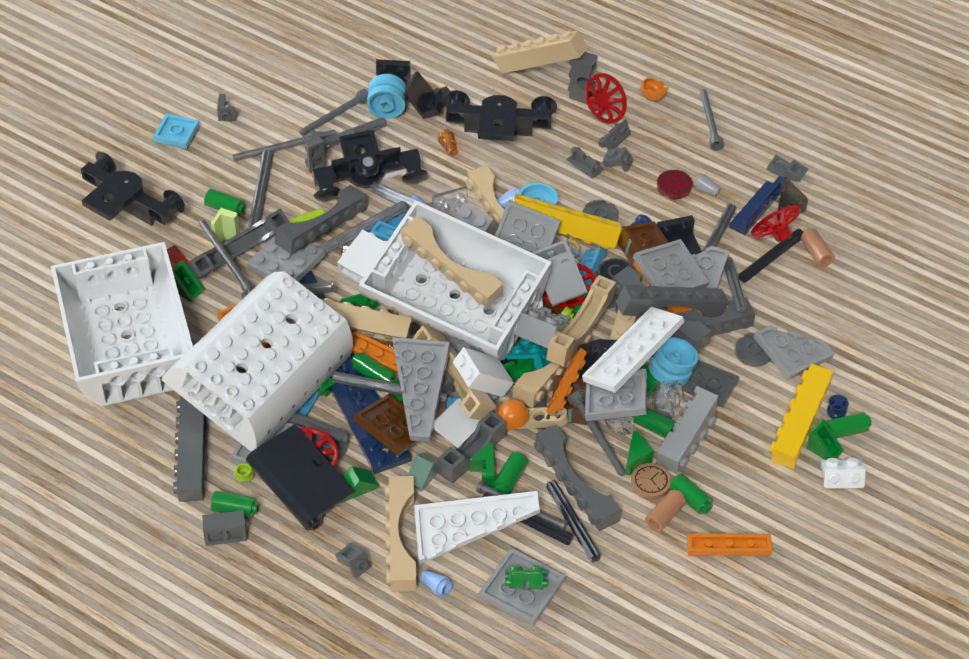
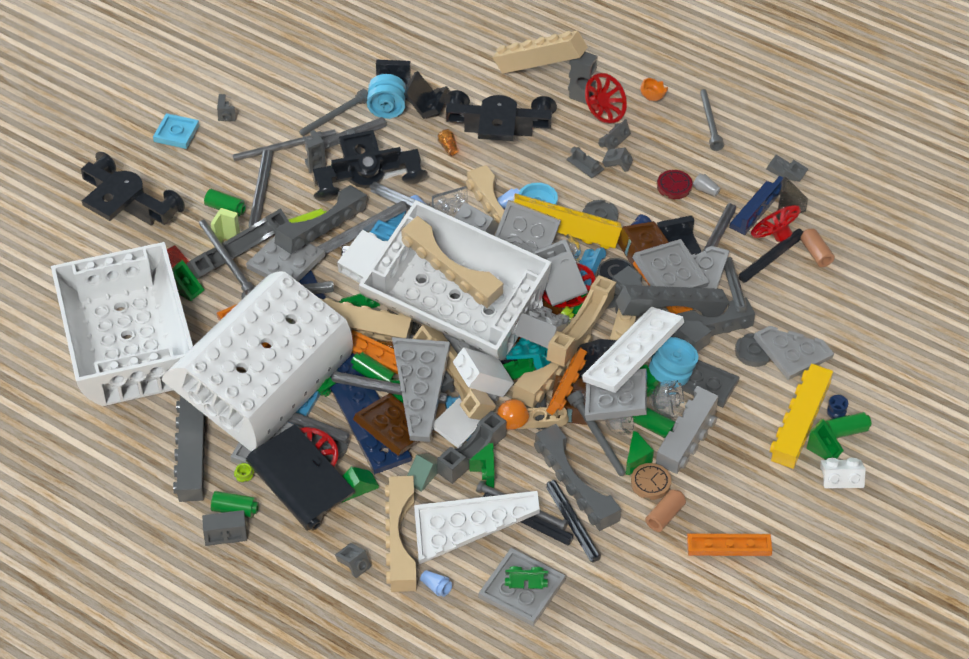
green brick [493,452,528,494] -> none
green brick [669,473,713,515] -> none

